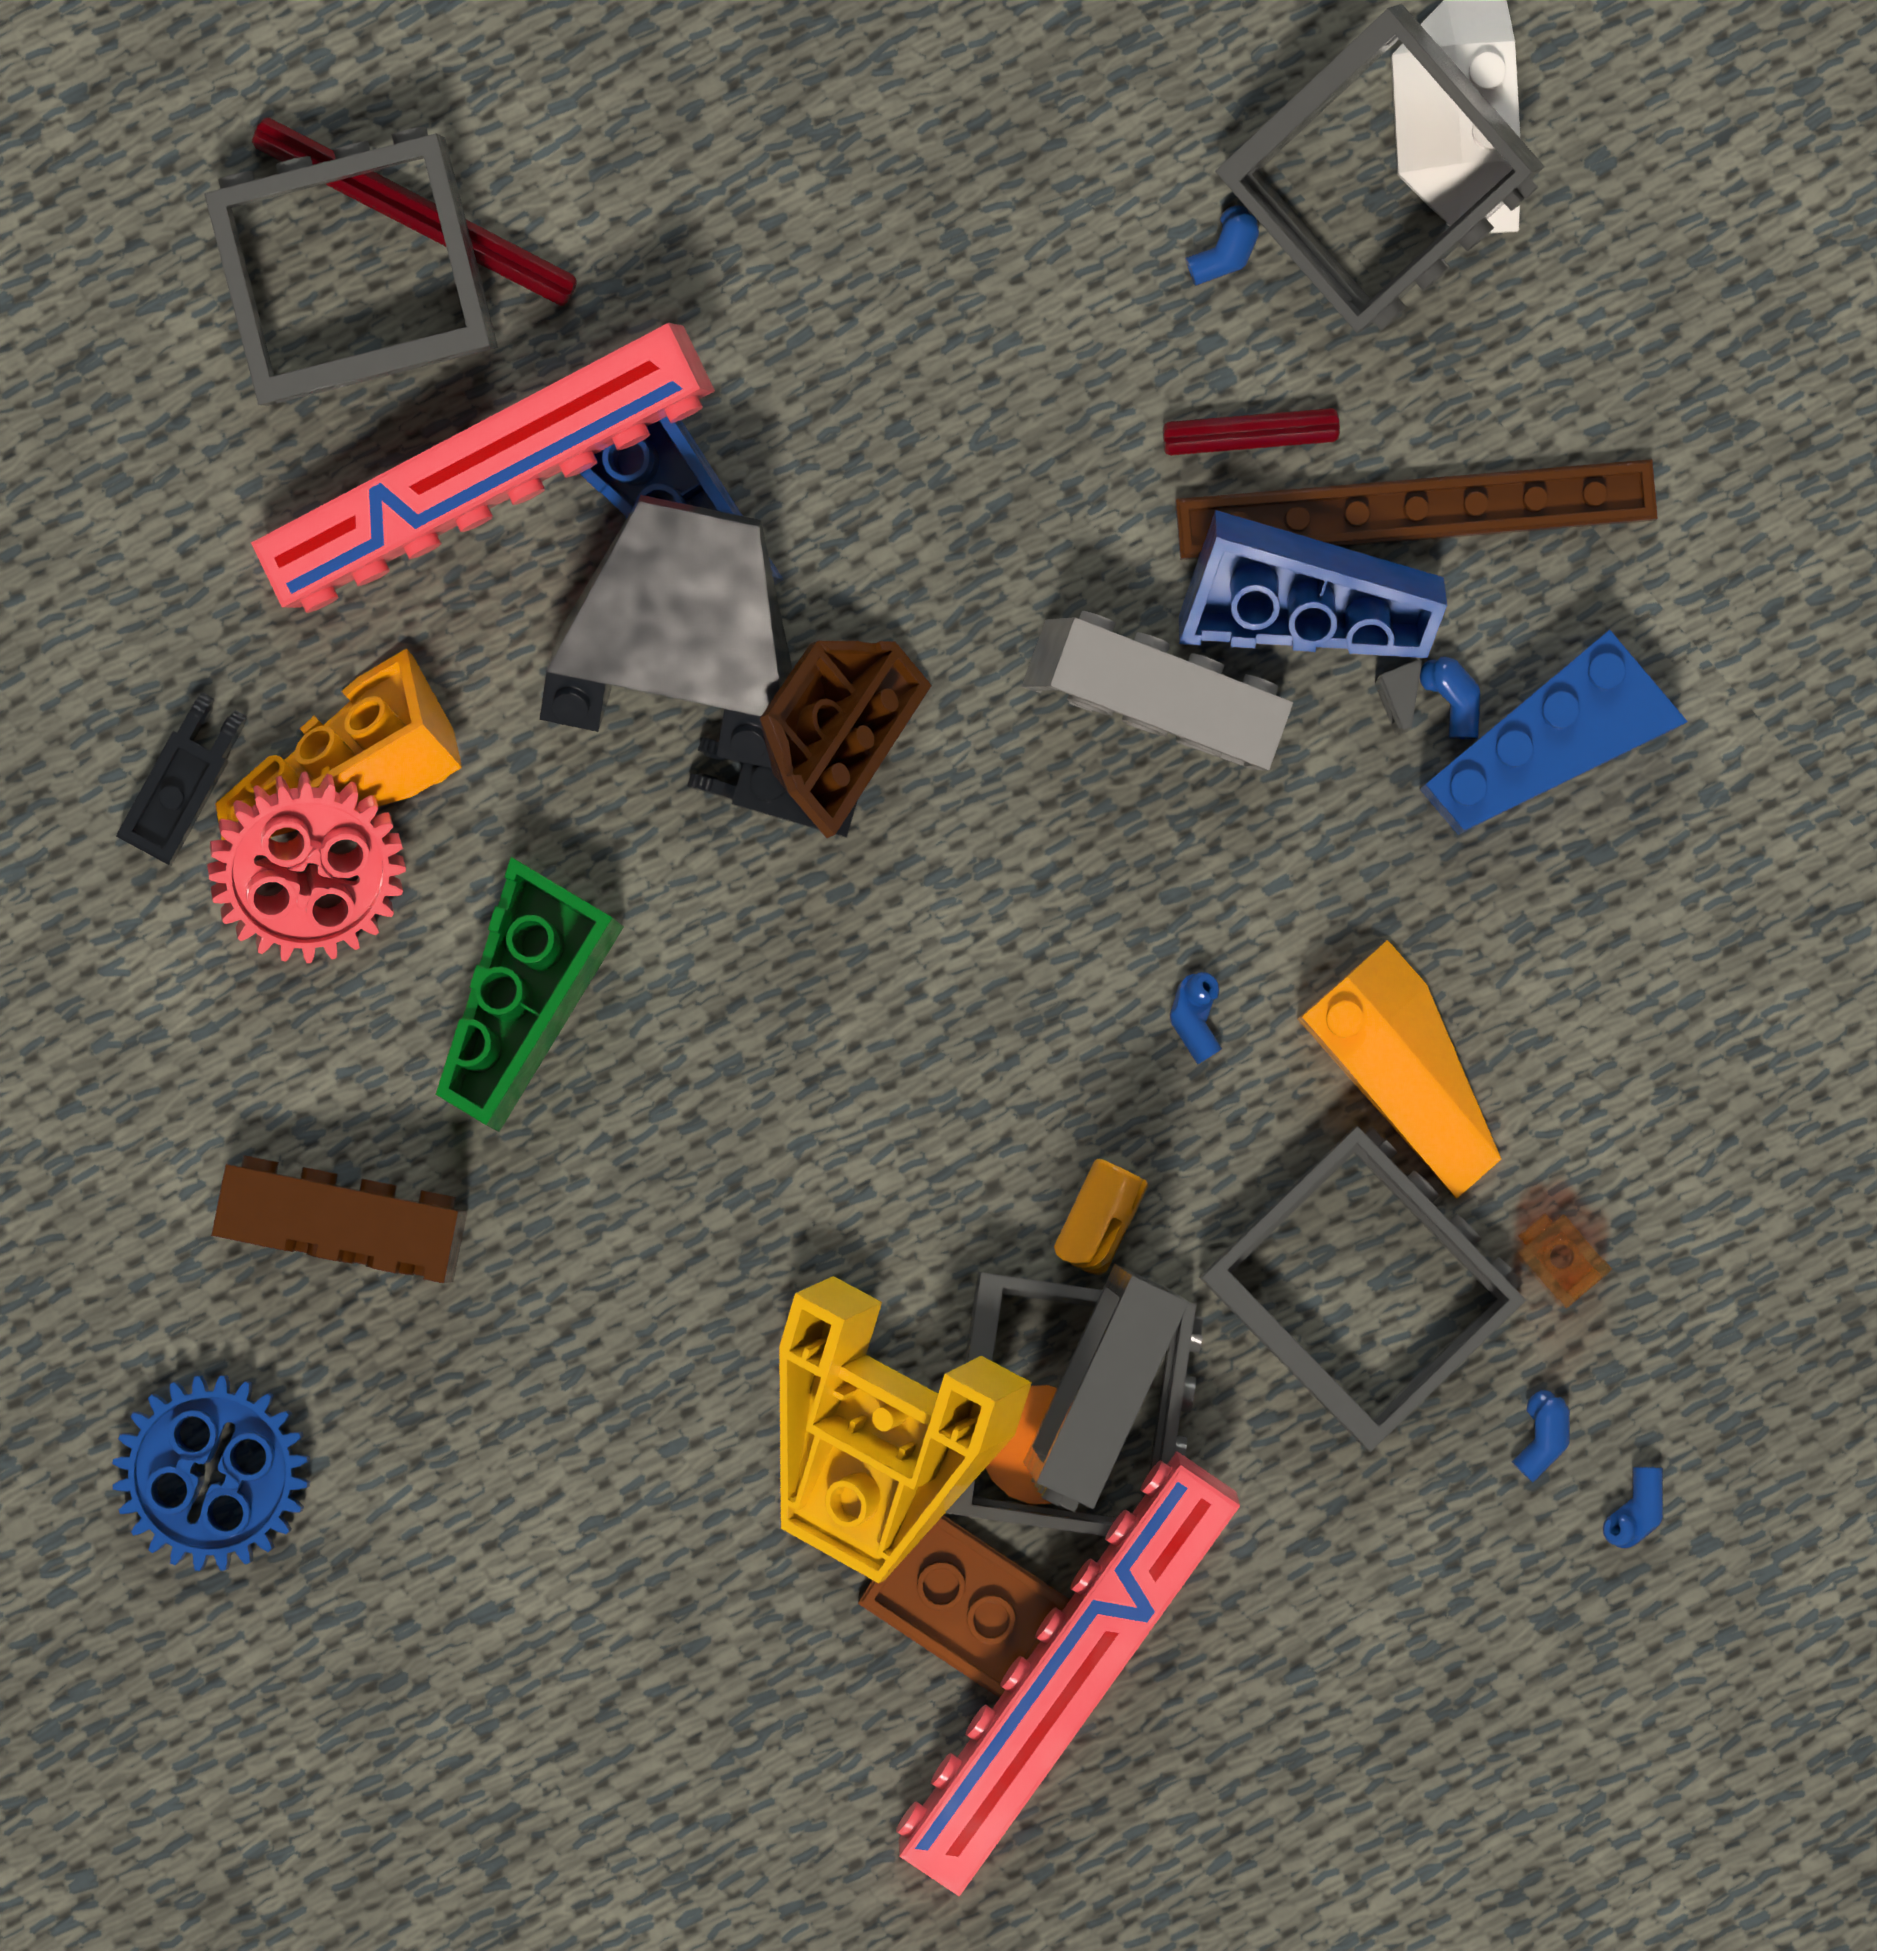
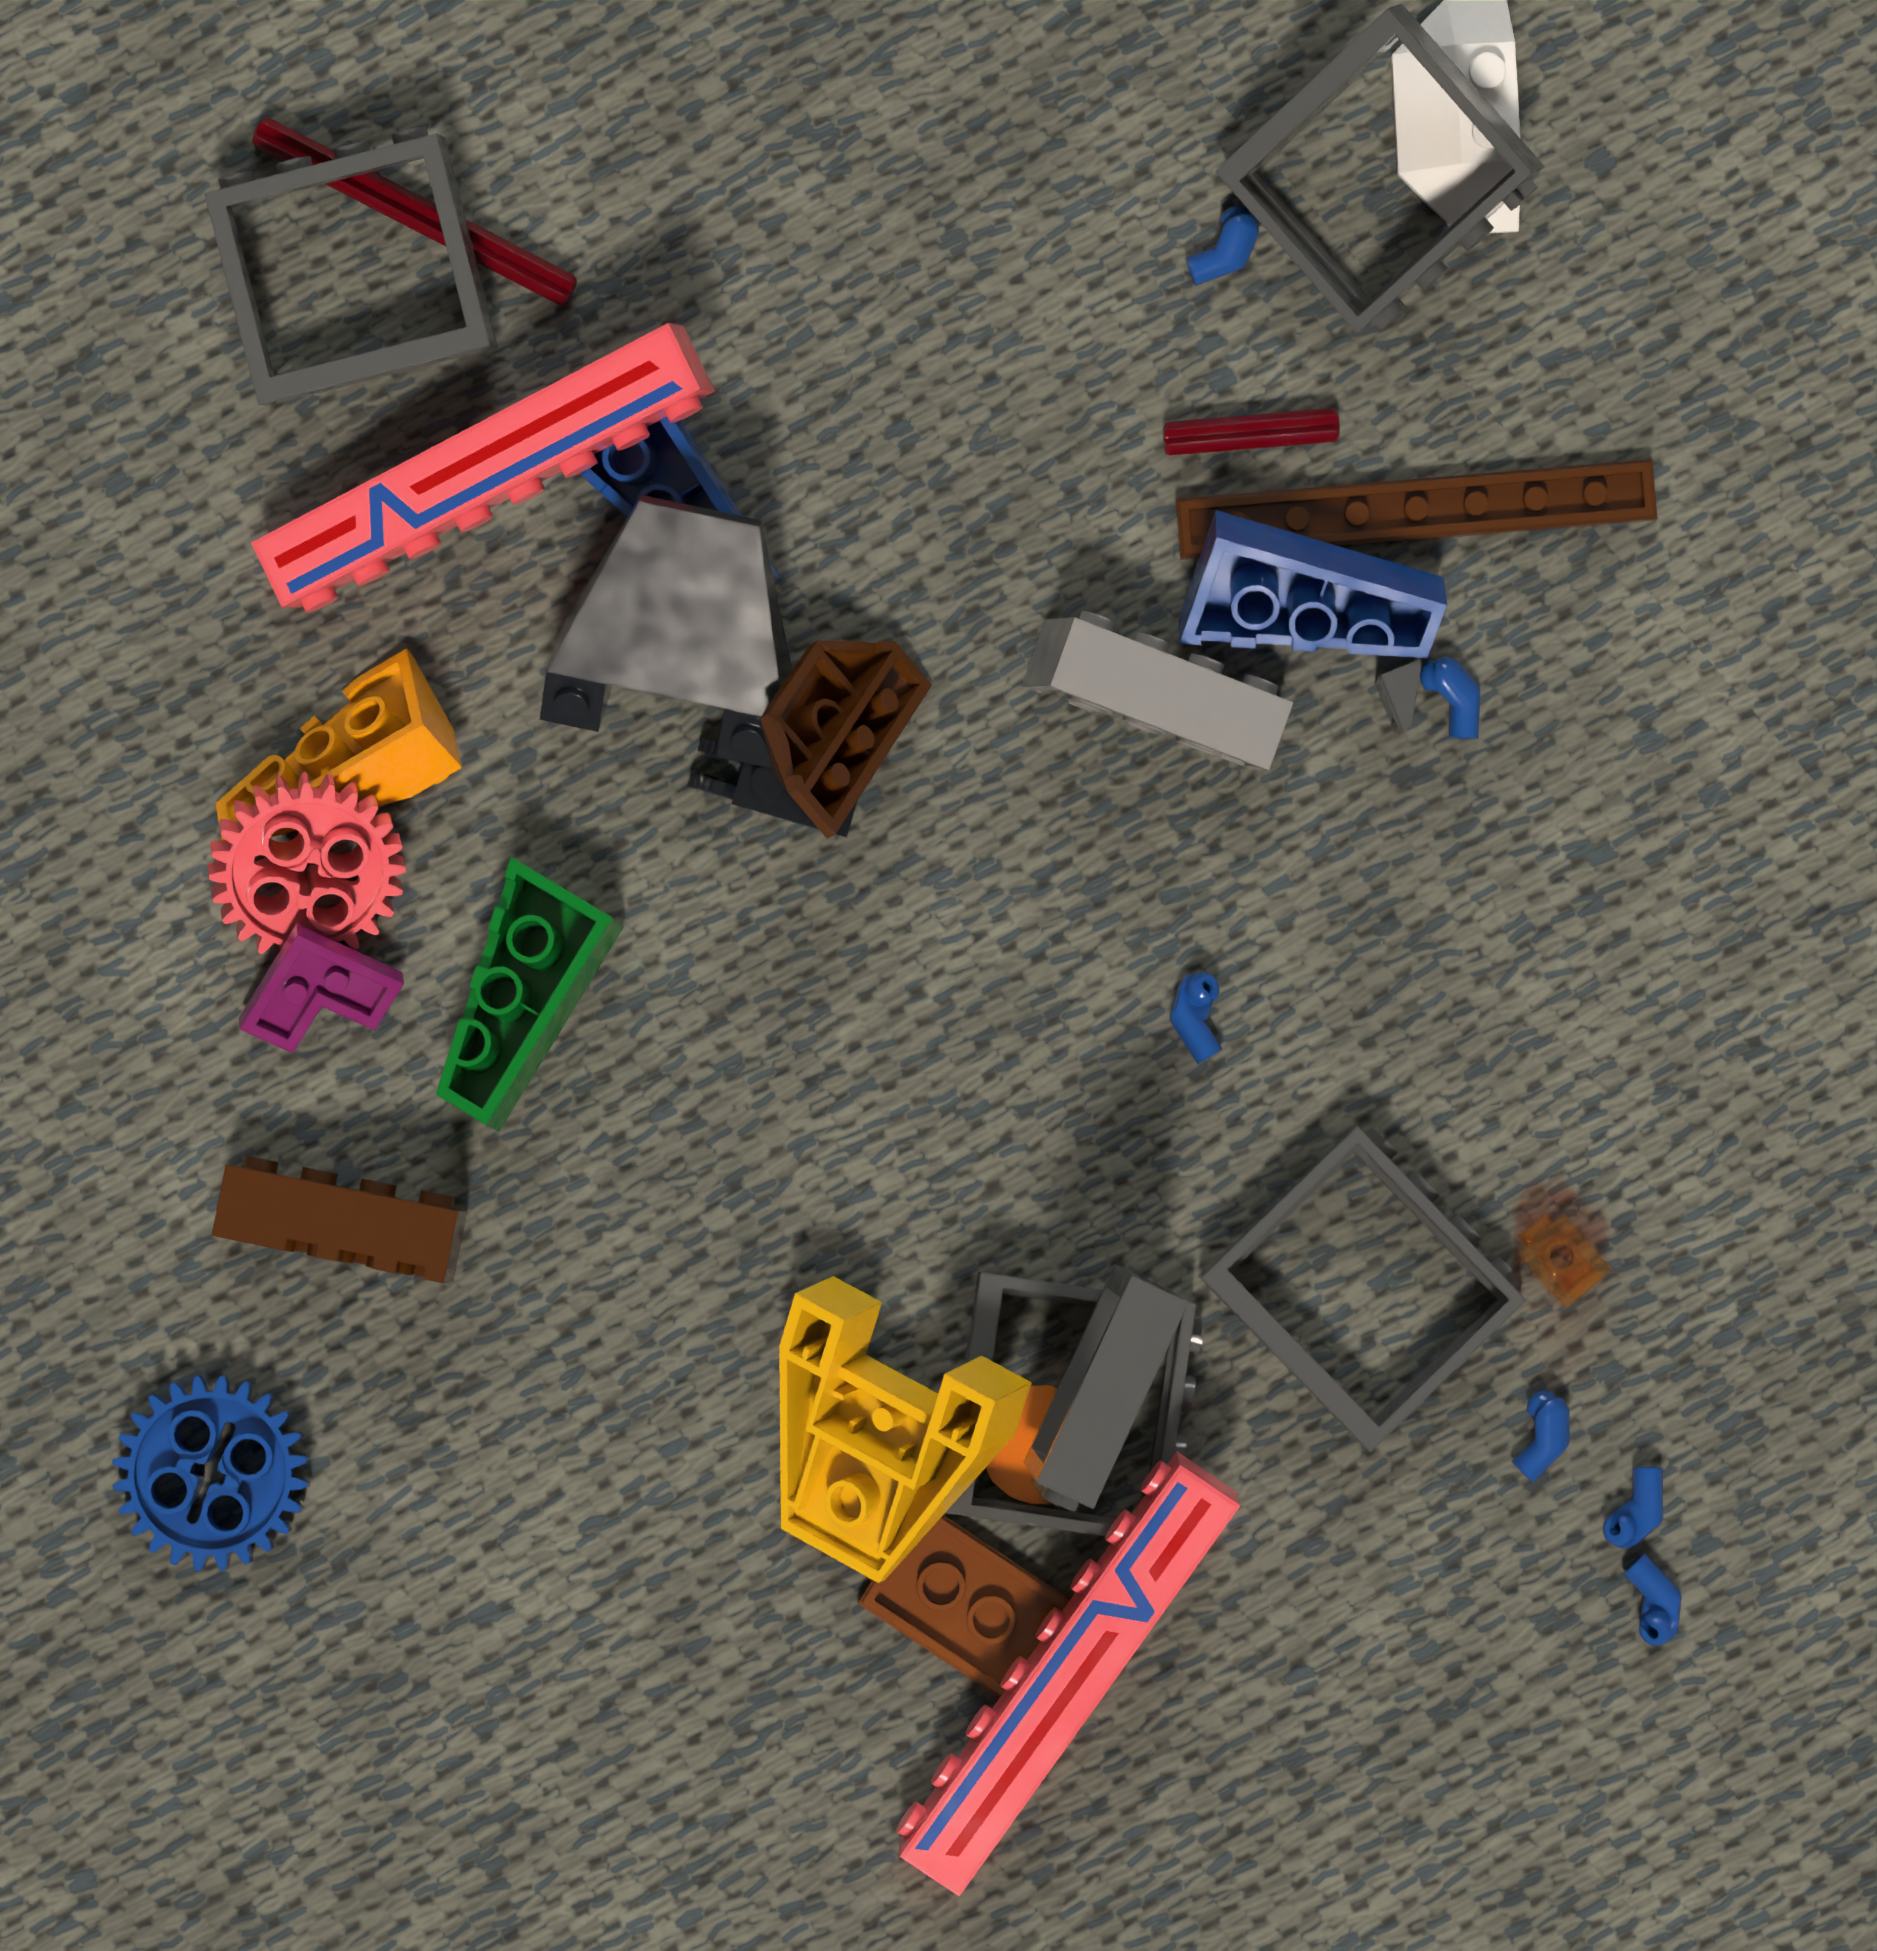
black hinge [116,692,247,866] -> none
light orange arm [1054,1158,1148,1275] -> none
light orange wedge [1298,940,1501,1199] -> none
blue wedge [1420,630,1688,835] -> none
none -> magenta plate [239,924,404,1053]
none -> blue arm [1623,1553,1682,1646]

